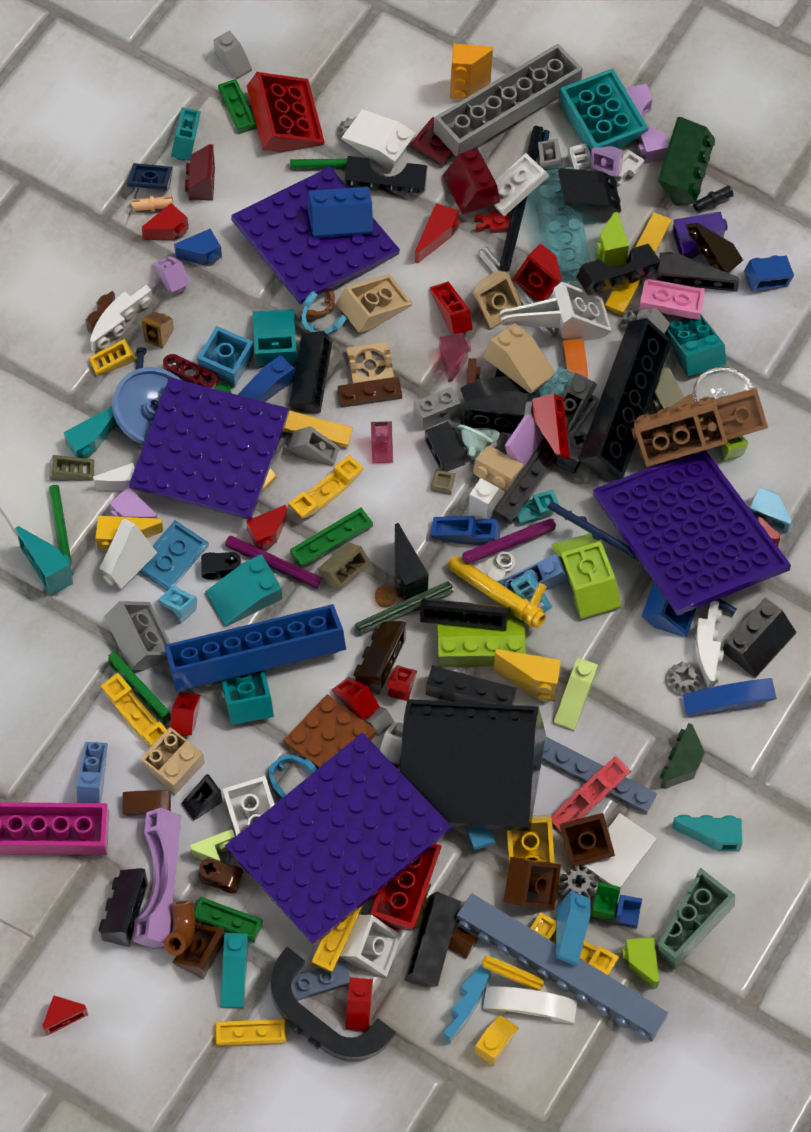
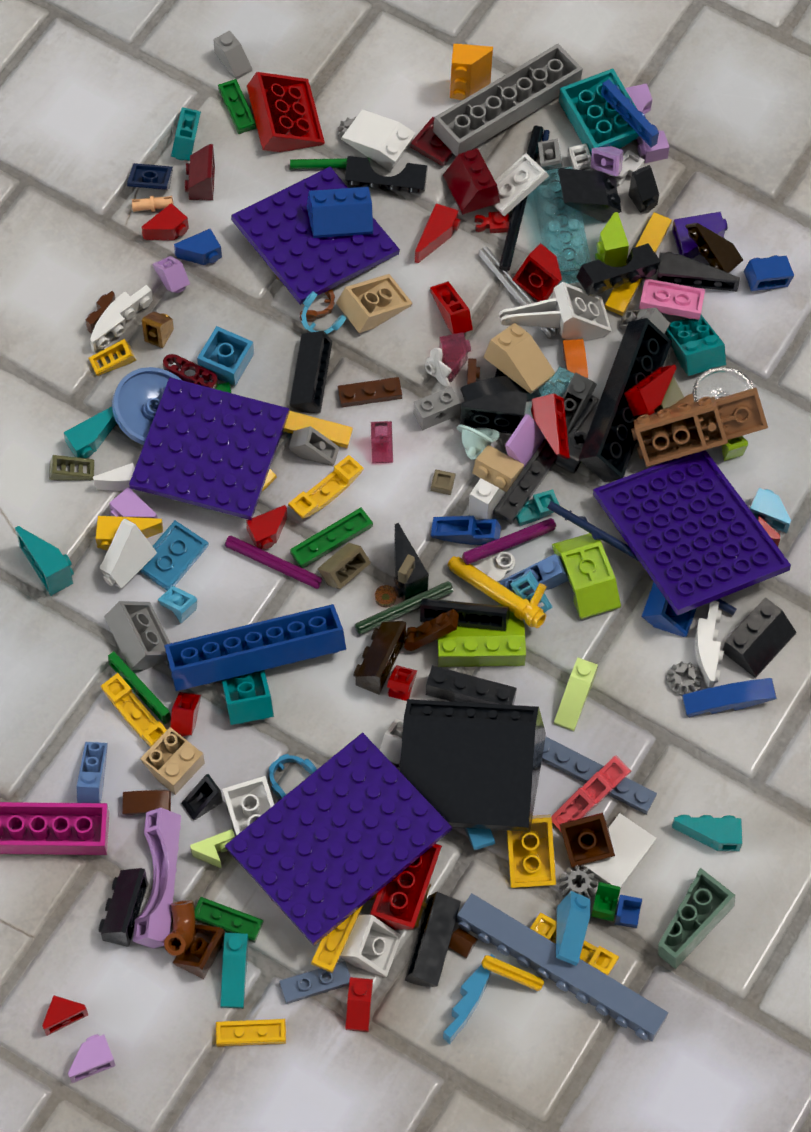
green piece [49,485,71,561] -> none
dark blue piece [136,347,147,370] -> none
reddish brown piece [199,859,244,893] -> none
black piece [201,552,241,580] -> none
teal slope [205,554,283,627] -> none
blue slope [237,355,294,402] -> none
teal slope [253,309,297,366] -> none
black arch [271,947,396,1061] -> none
dark orange plate [283,694,377,769] -> none
red slope [332,677,380,720] -> none
tan piece [346,342,394,383] -> none
light grey slope [363,707,394,736] -> none
black brick [425,421,467,472] -> none
tan slope [473,270,522,329] -> none
yellow slope [474,1015,519,1066] -> none
white slope [483,987,577,1024] -> none
yellow slope [493,649,561,702] -> none
reddish brown slope [503,857,561,909] -> none
lime slope [621,937,659,989] -> none
dark green slope [658,117,715,205] -> none
dark green slope [660,723,705,789] -> none
black pin [693,185,734,213] -> none
none -> lavender slope [68,1034,116,1083]
none -> dark tan tile [398,554,415,584]
none -> reddish brown plate [404,609,459,651]
none -> white plate [425,348,452,387]
none -> blue plate [601,79,659,148]
none -> red slope [624,364,676,416]
none -> black slope [628,165,659,213]

